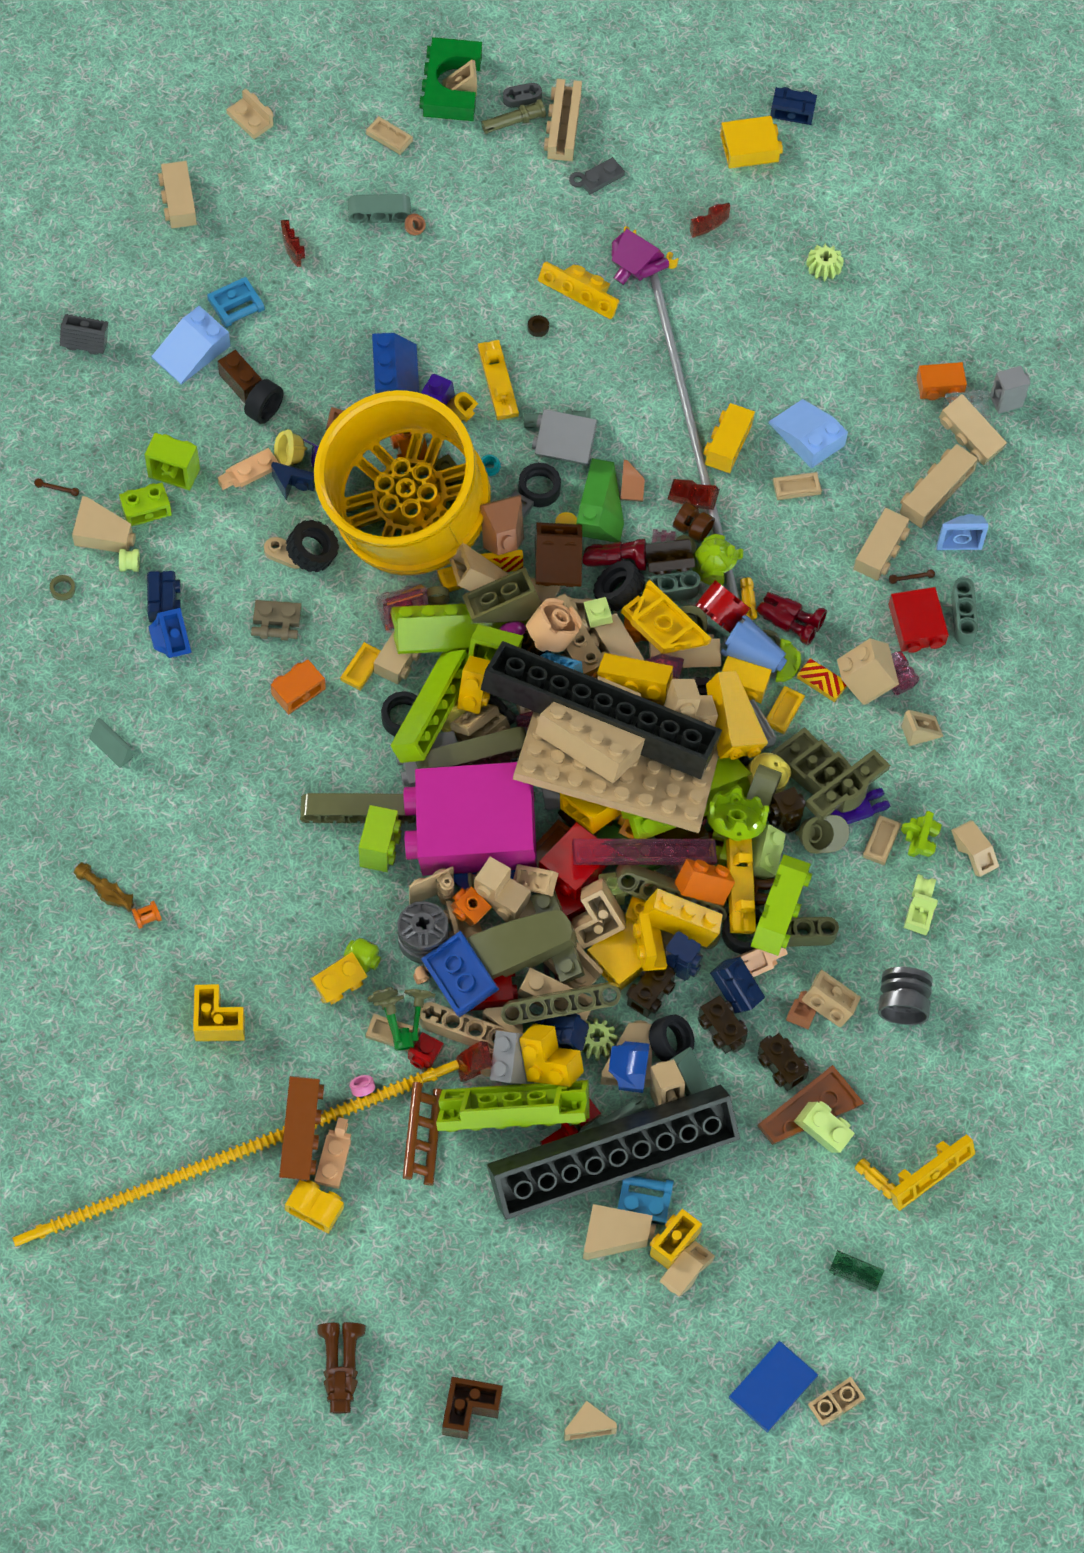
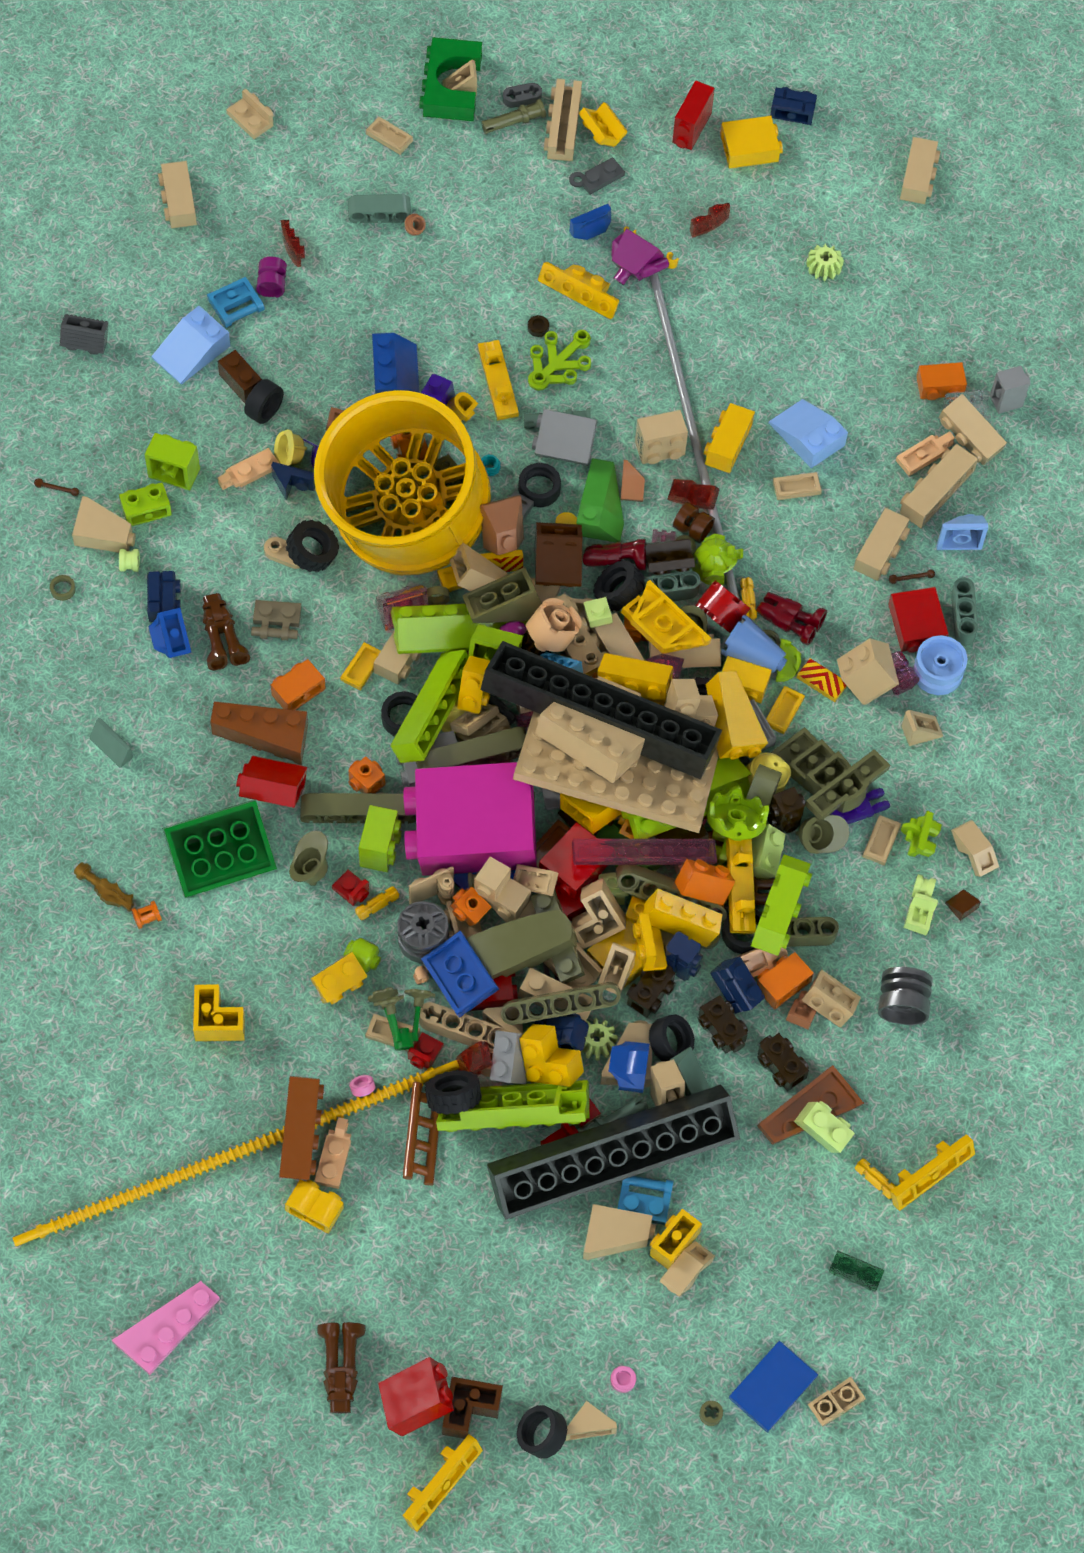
none -> bright pink wing [112,1281,220,1375]
none -> green slope [162,800,277,898]
none -> reddish brown piece [202,593,251,671]
none -> dark orange wedge [210,701,308,765]
none -> red brick [236,756,308,808]
none -> magenta wheel [256,256,287,298]
none -> olive piece [289,831,328,886]
none -> red bracket [332,870,369,906]
none -> orange brick [348,756,386,793]
none -> yellow axle [355,886,399,920]
none -> red brick [378,1357,454,1437]
none -> yellow hinge [402,1434,483,1532]
none -> black tyre [425,1070,482,1114]
none -> black tyre [516,1405,568,1458]
none -> lime plant [528,330,591,391]
none -> blue slope [569,204,611,240]
none -> yellow bracket [578,102,628,147]
none -> tan slope [598,942,636,995]
none -> bright pink tile [610,1366,636,1393]
none -> tan brick [635,410,688,464]
none -> red brick [672,80,715,150]
none -> olive bush [699,1401,723,1426]
none -> orange brick [757,952,814,1010]
none -> light nougat hinge [896,431,955,476]
none -> tan brick [900,137,941,204]
none -> light blue wheel [912,635,968,695]
none -> reddish brown slope [945,889,981,921]

